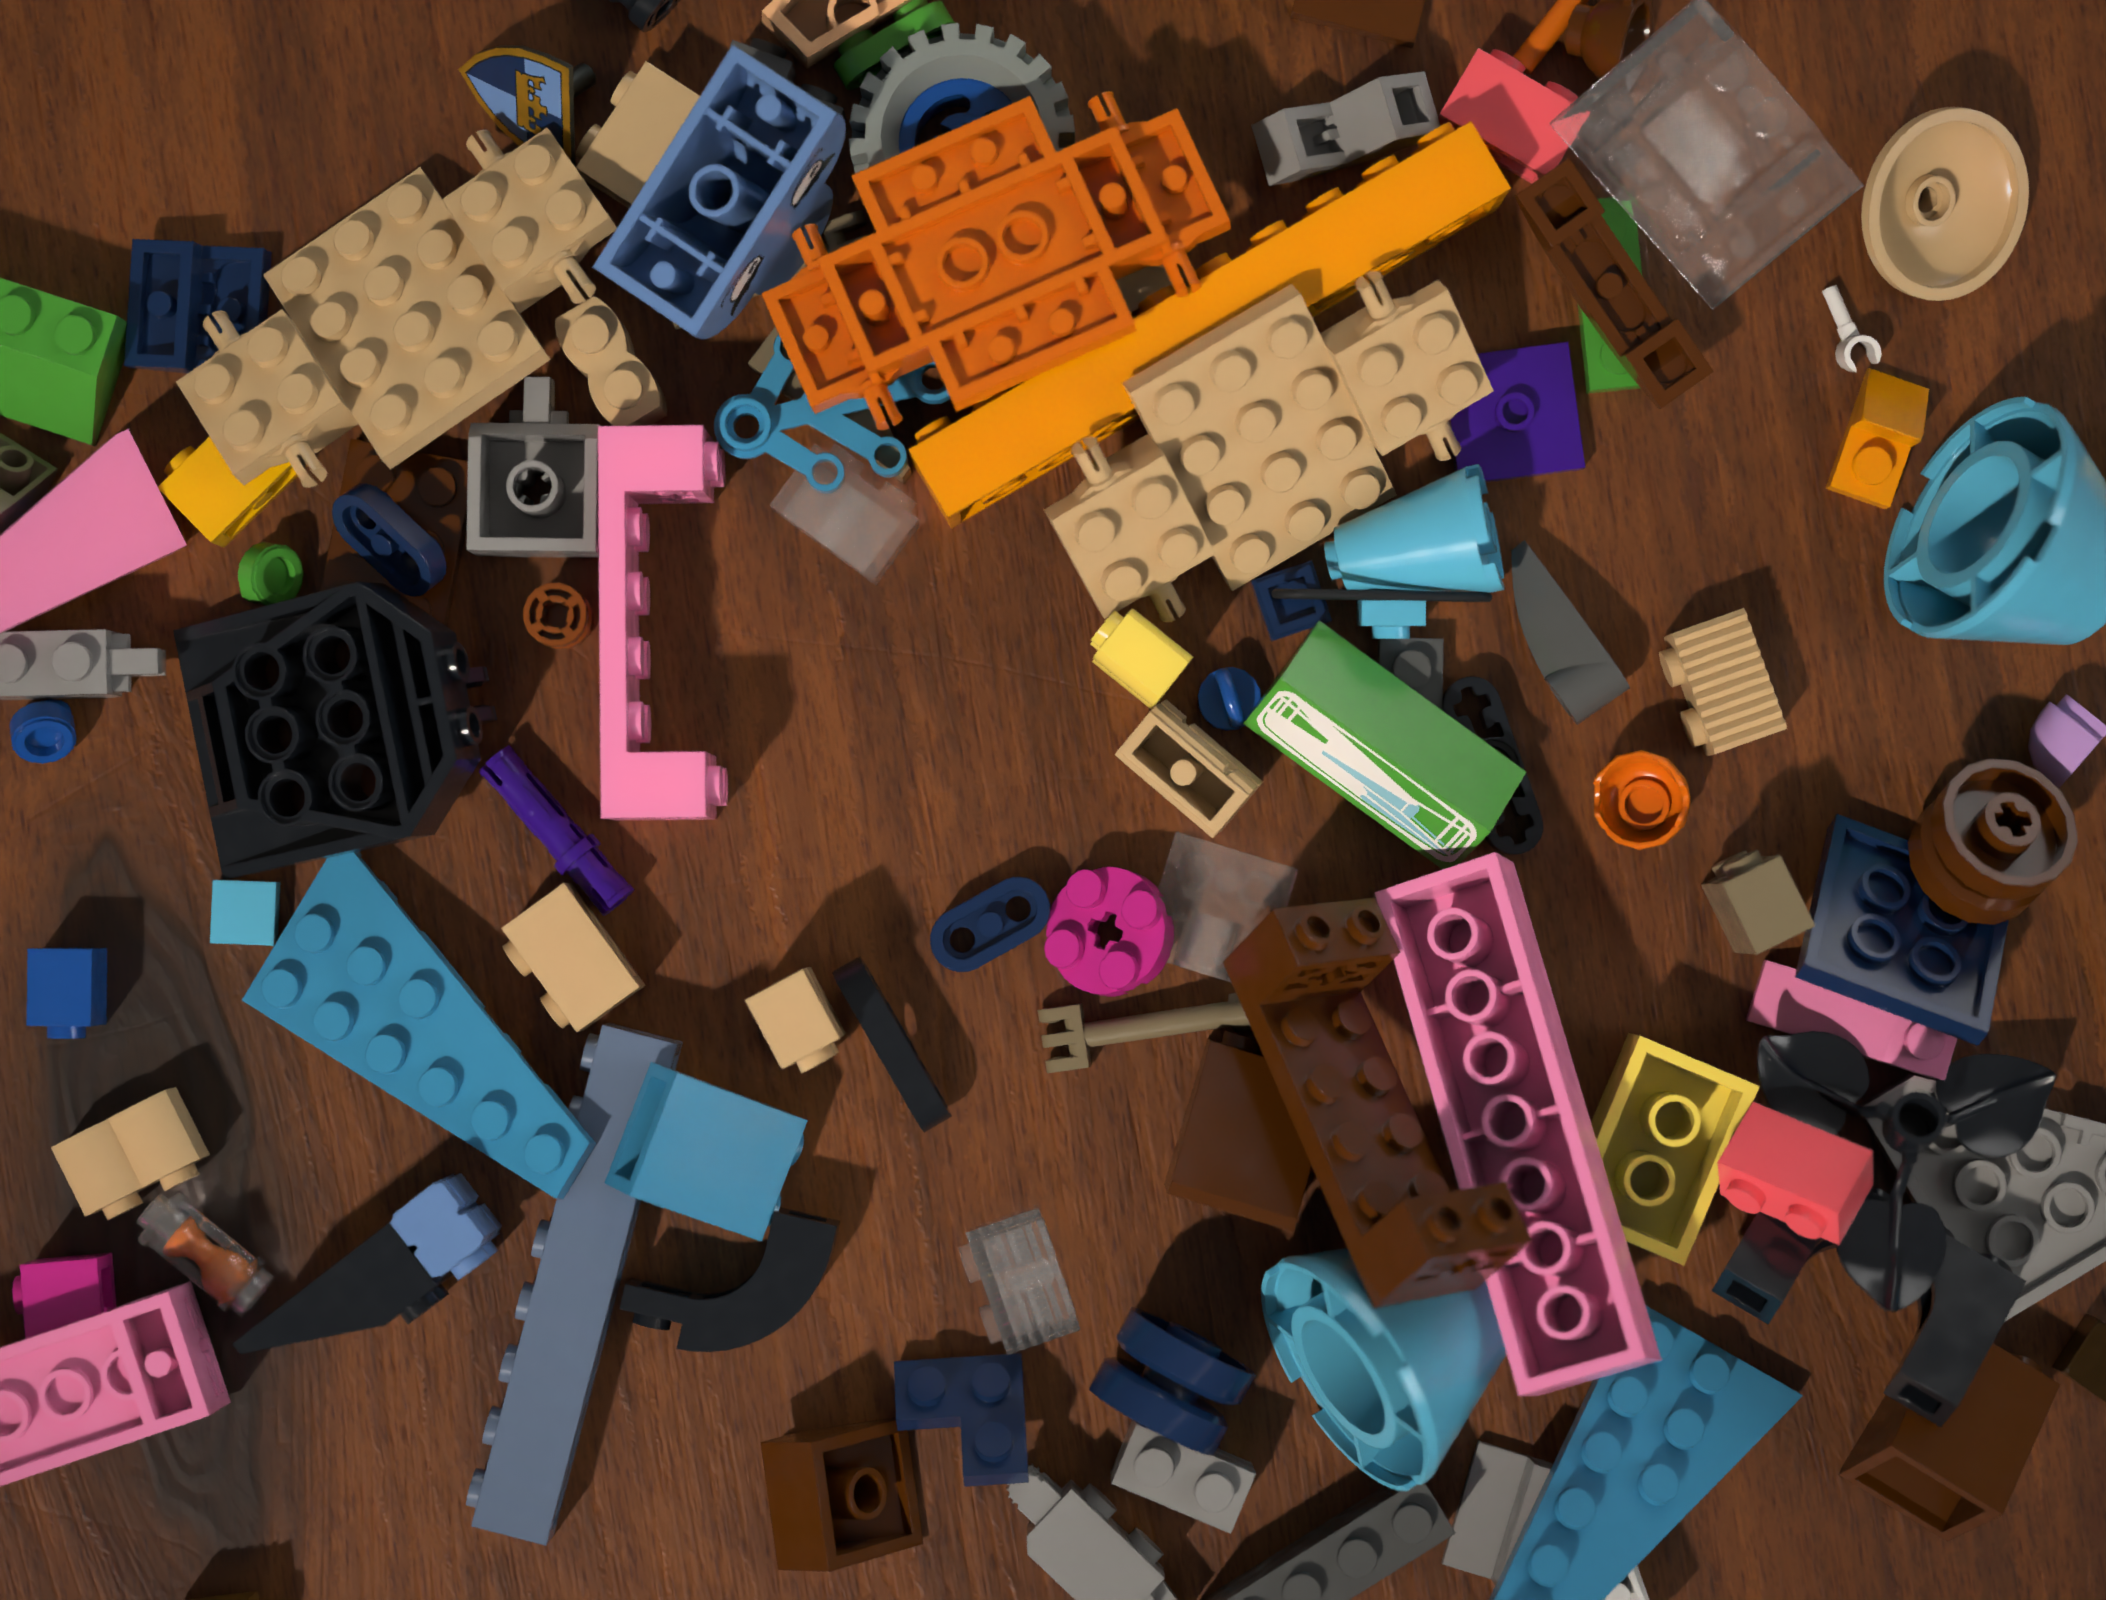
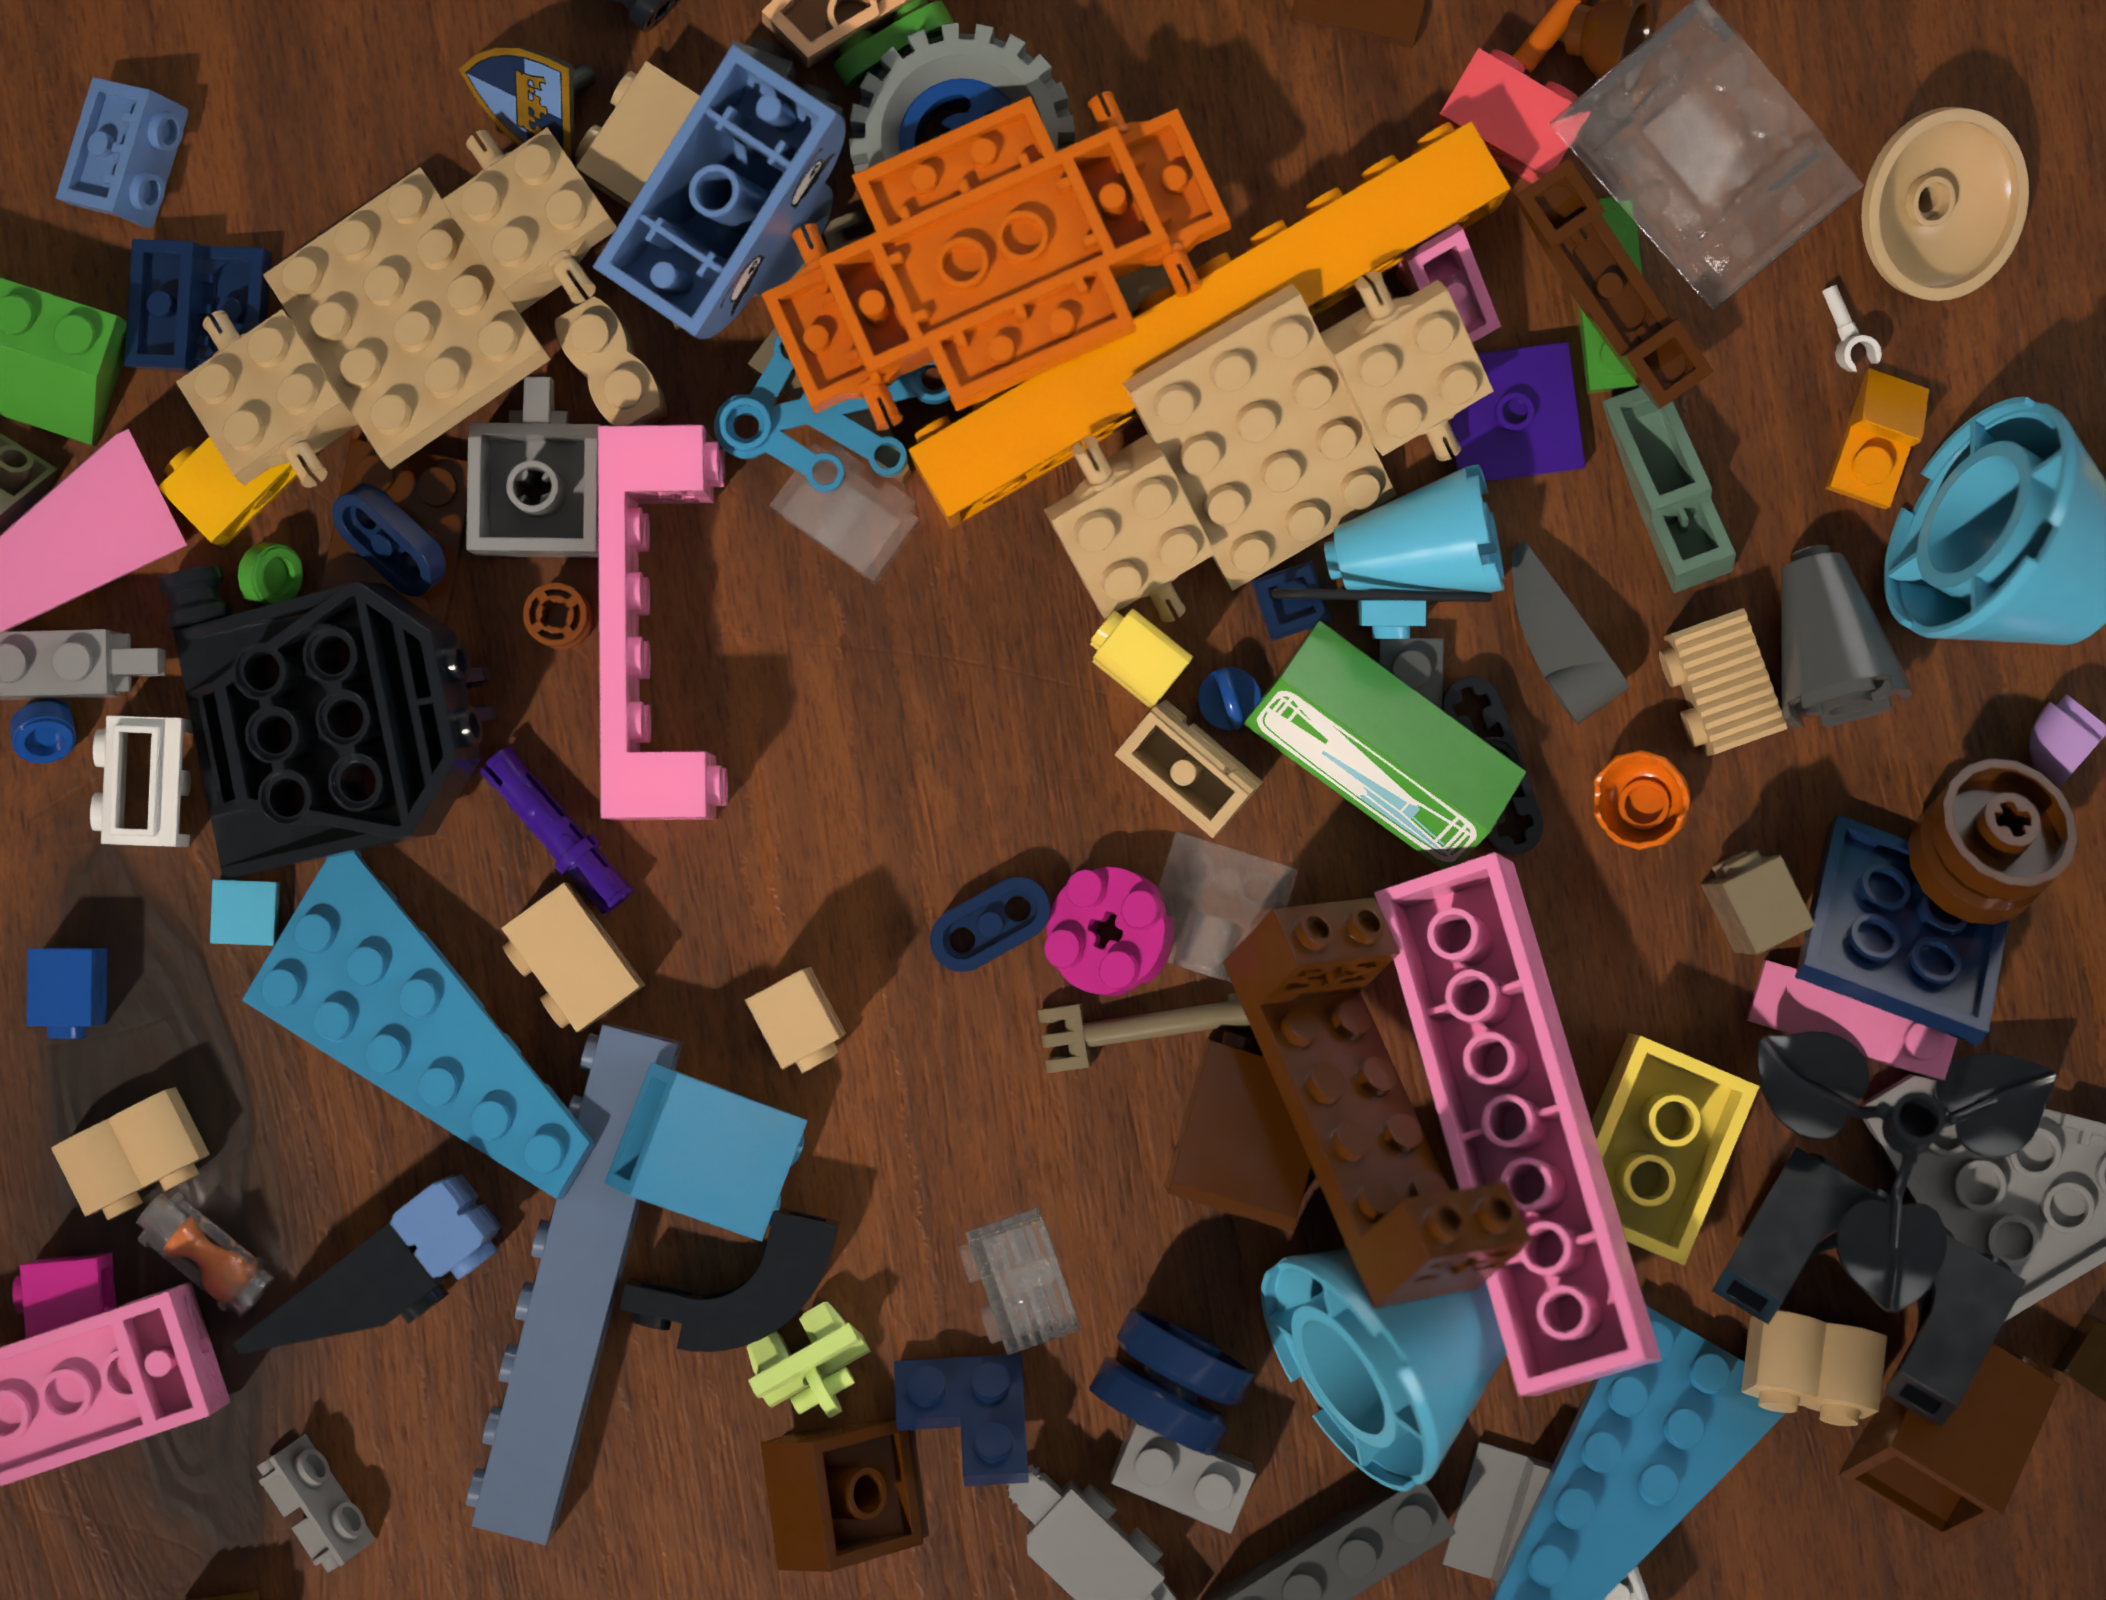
black beam [832,956,952,1133] -> none
light grey brick [1252,71,1441,186] -> none
coral brick [1718,1102,1874,1245] -> none
none -> medium blue bracket [55,77,188,228]
none -> white window [90,715,194,847]
none -> black wheel [158,565,232,630]
none -> light grey hinge [257,1434,376,1573]
none -> yellowish green hips [747,1302,871,1418]
none -> bright pink slope [1396,224,1501,343]
none -> sand green slope [1603,387,1736,594]
none -> tan brick [1741,1310,1887,1426]
none -> dark grey cone [1781,545,1912,729]

